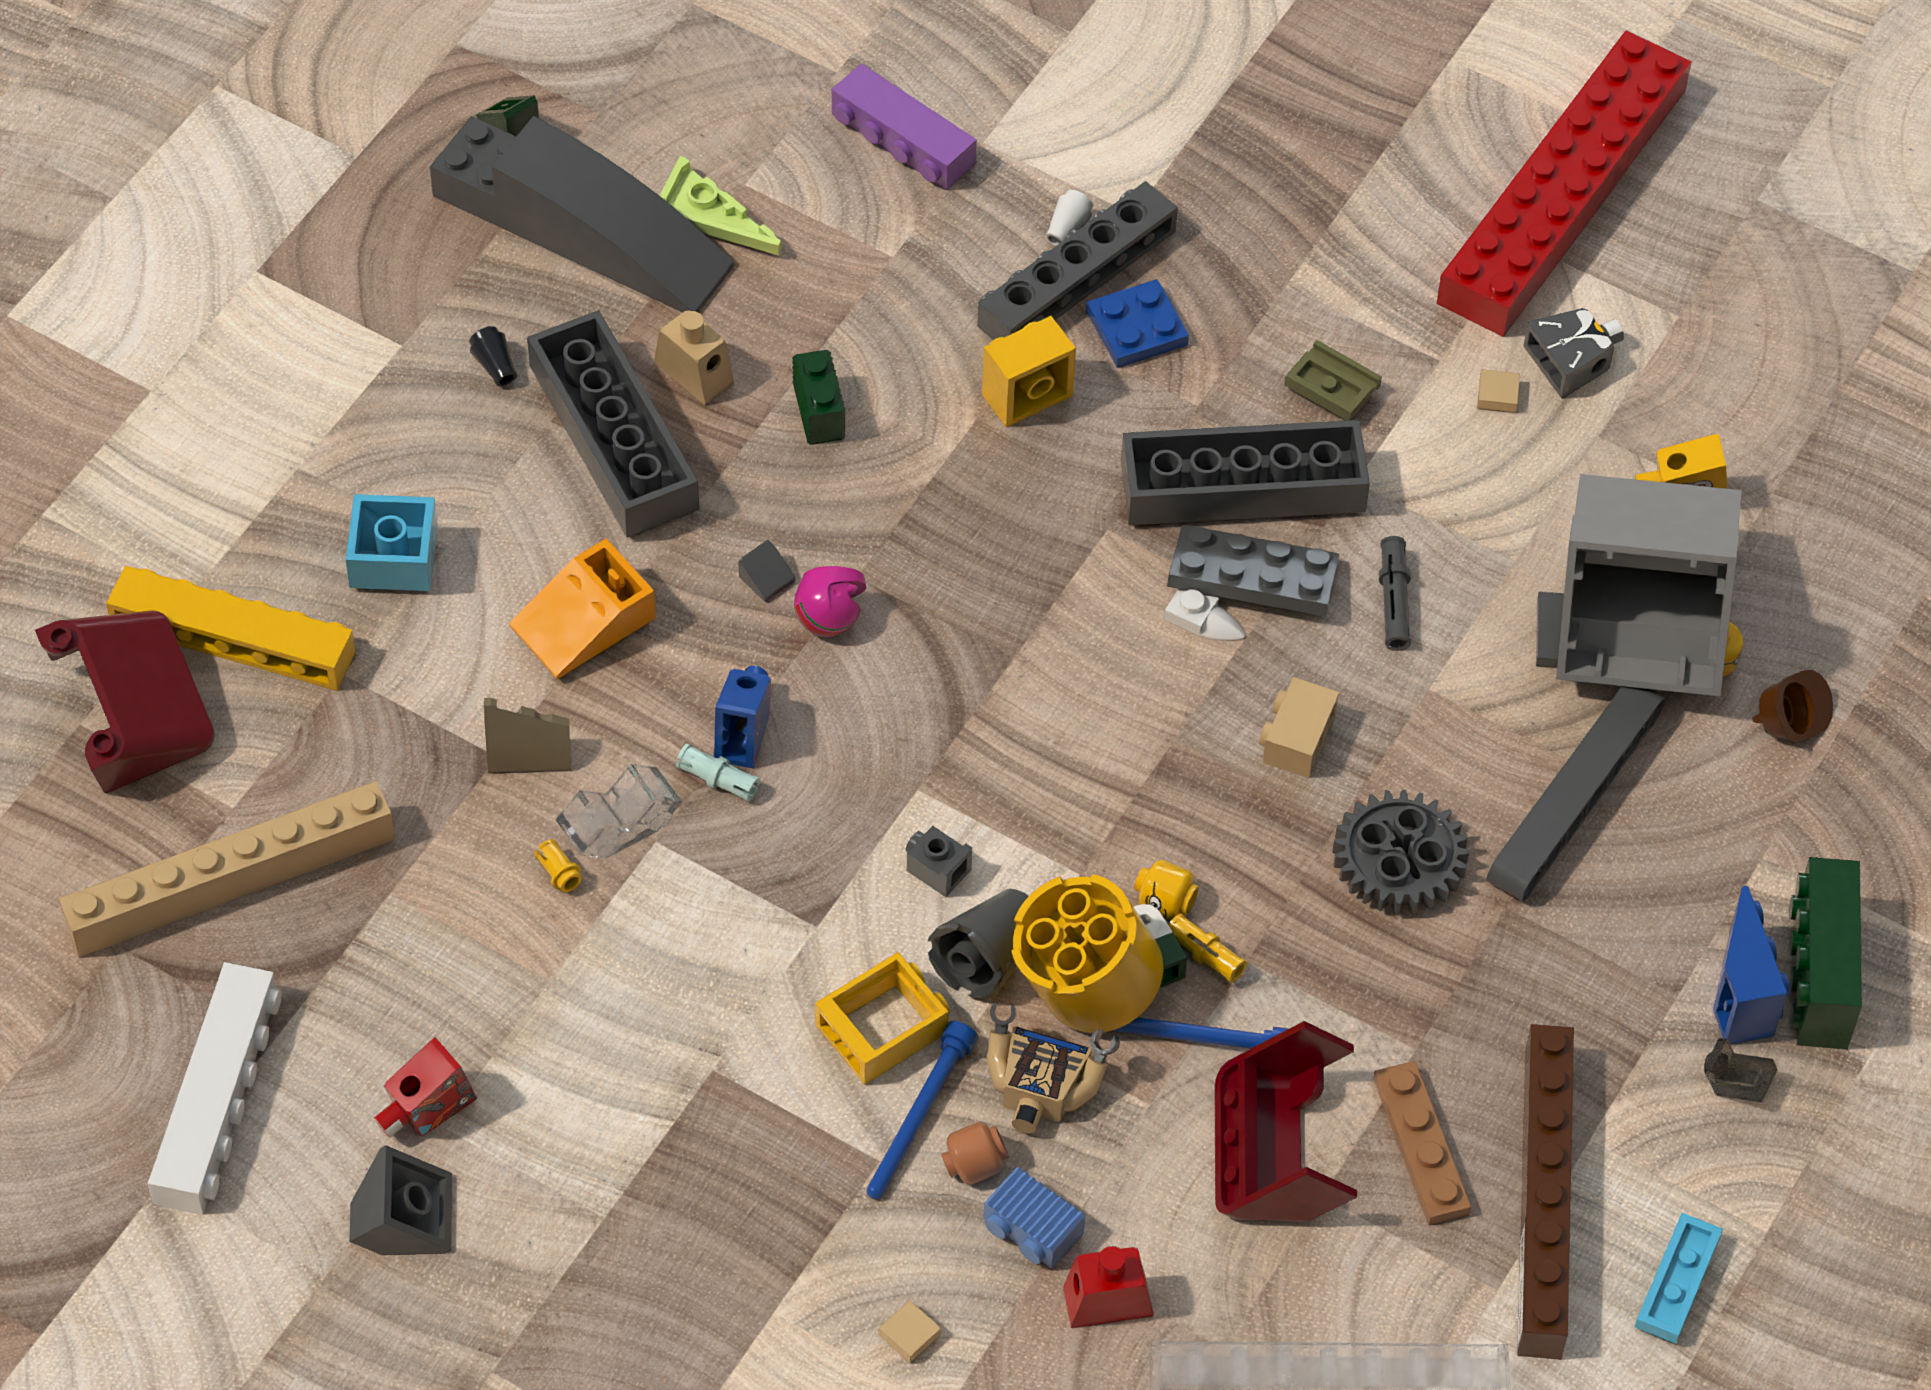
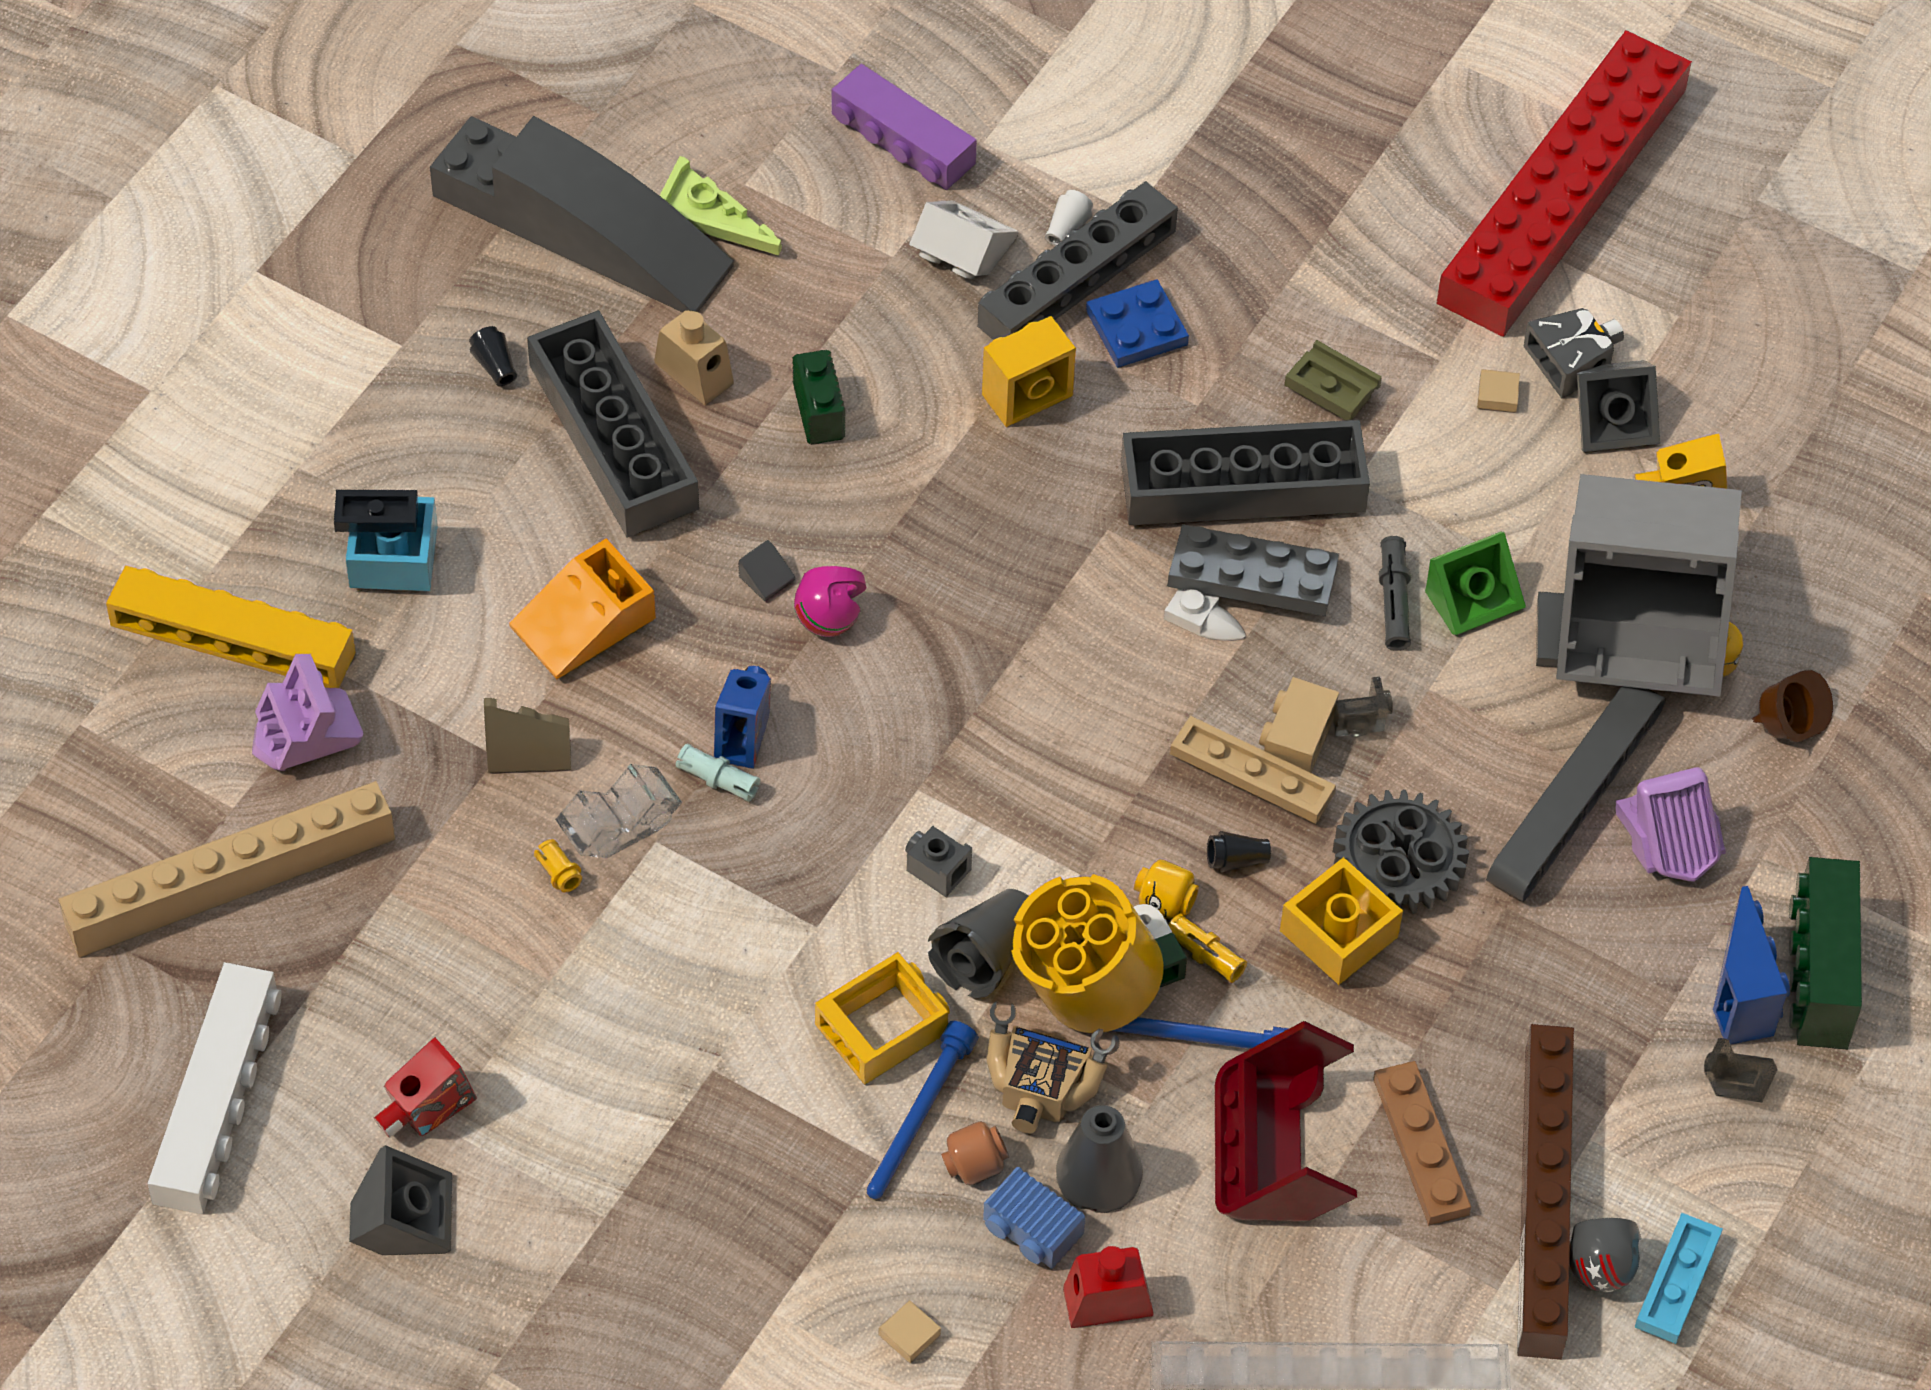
dark red windscreen [35,610,215,793] -> none
dark green slope [476,95,539,137] -> none
none -> lavender piece [252,654,363,771]
none -> black plate [334,490,418,532]
none -> white slope [909,201,1019,279]
none -> dark grey cone [1056,1105,1143,1213]
none -> tan plate [1170,716,1336,824]
none -> black cone [1207,831,1271,872]
none -> yellow brick [1280,857,1403,985]
none -> clear smoke bracket [1333,676,1393,737]
none -> bright green slope [1425,531,1526,635]
none -> dark grey helmet [1569,1218,1642,1292]
none -> dark grey slope [1577,360,1660,452]
none -> lavender piece [1616,767,1726,882]

